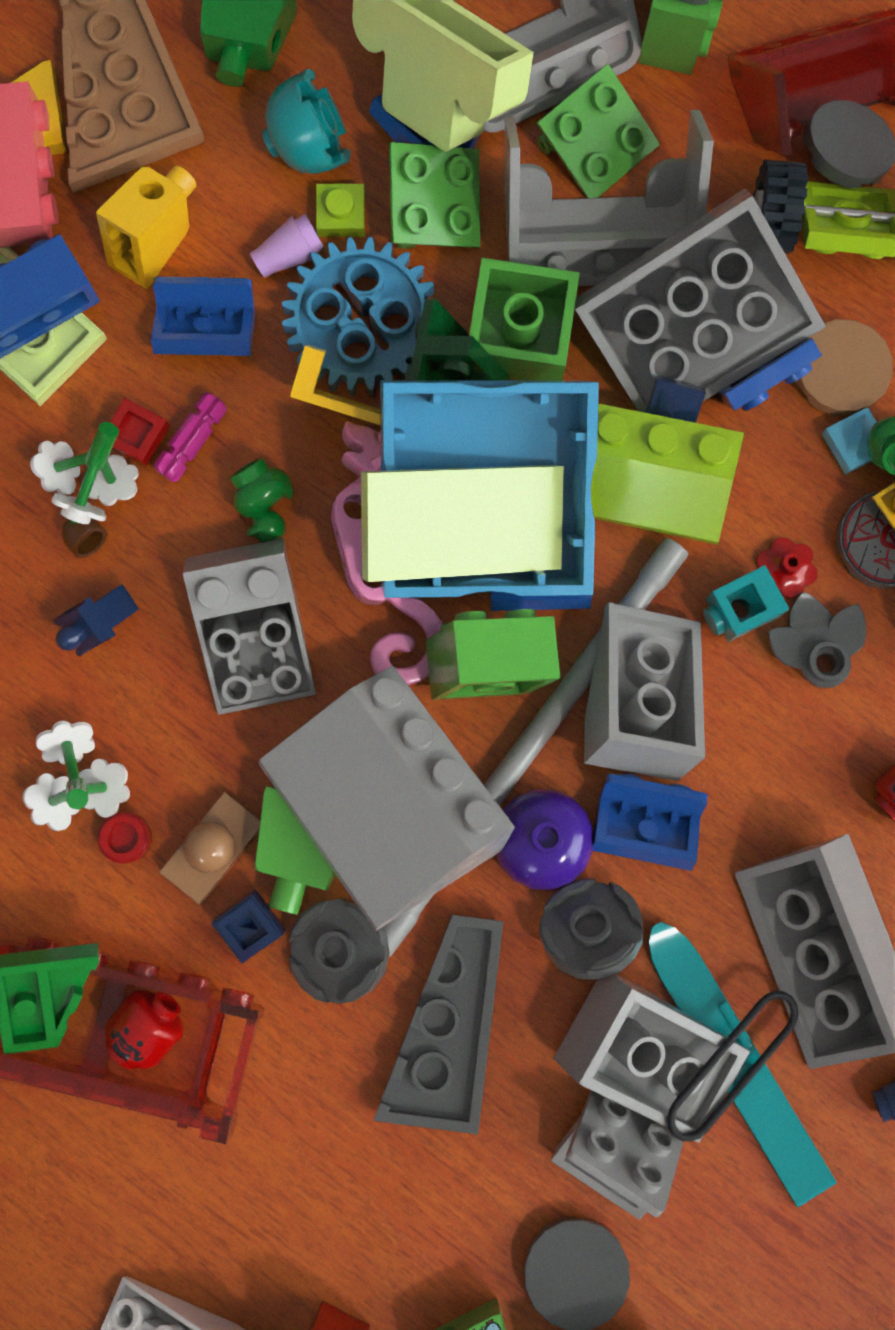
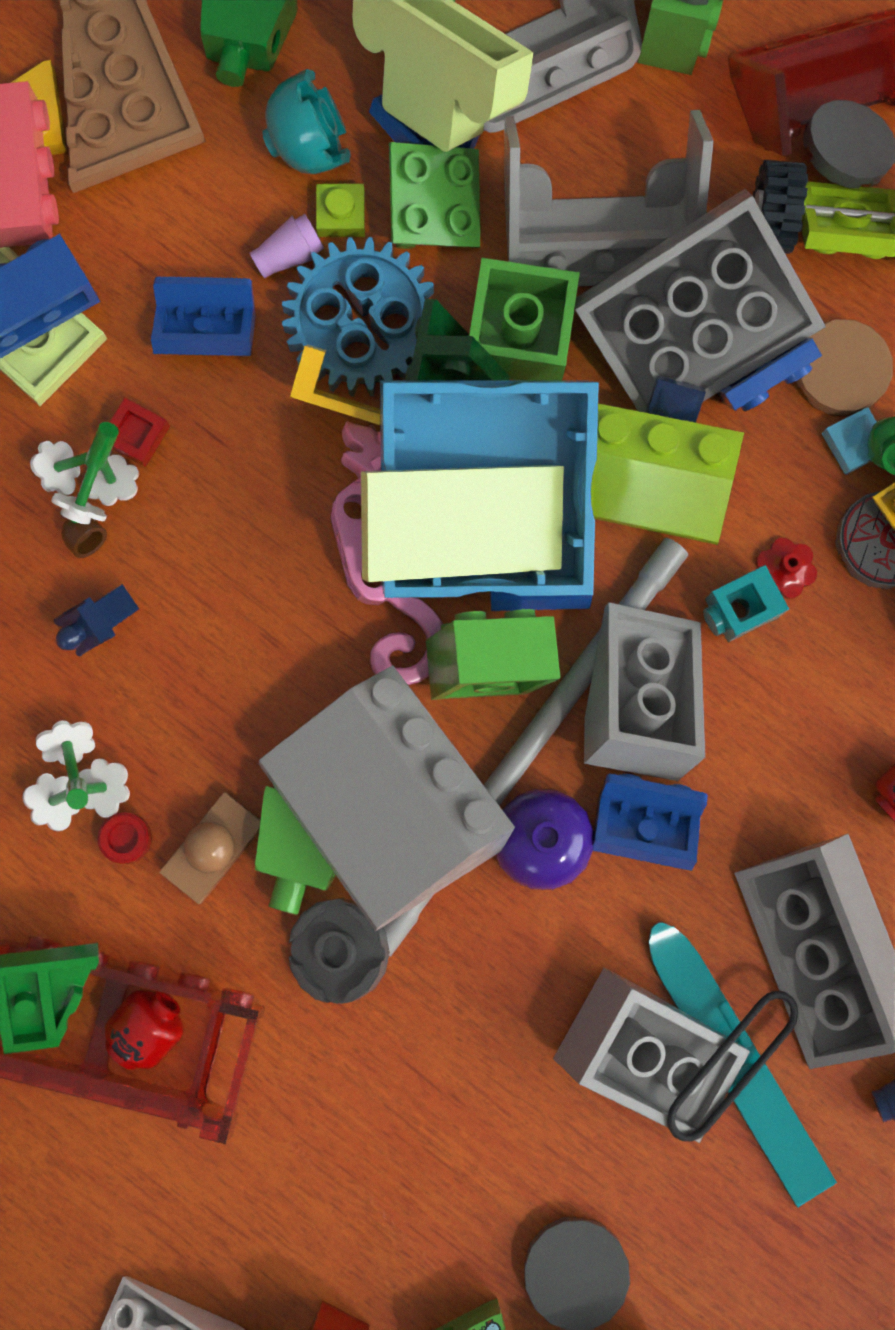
yellow torso [96,166,196,289] -> none
dark pink axle [154,392,226,482] -> none
light grey slope [182,538,316,715] -> none
dark blue tile [211,889,286,964] -> none
green animal [229,457,293,542] -> none
dark grey wing [373,915,504,1134] -> none
bright green hinge [536,64,660,198] -> none
dark grey tile [539,879,643,980] -> none
light grey bracket [551,1090,683,1220] -> none
dark grey plate [768,592,866,689] -> none

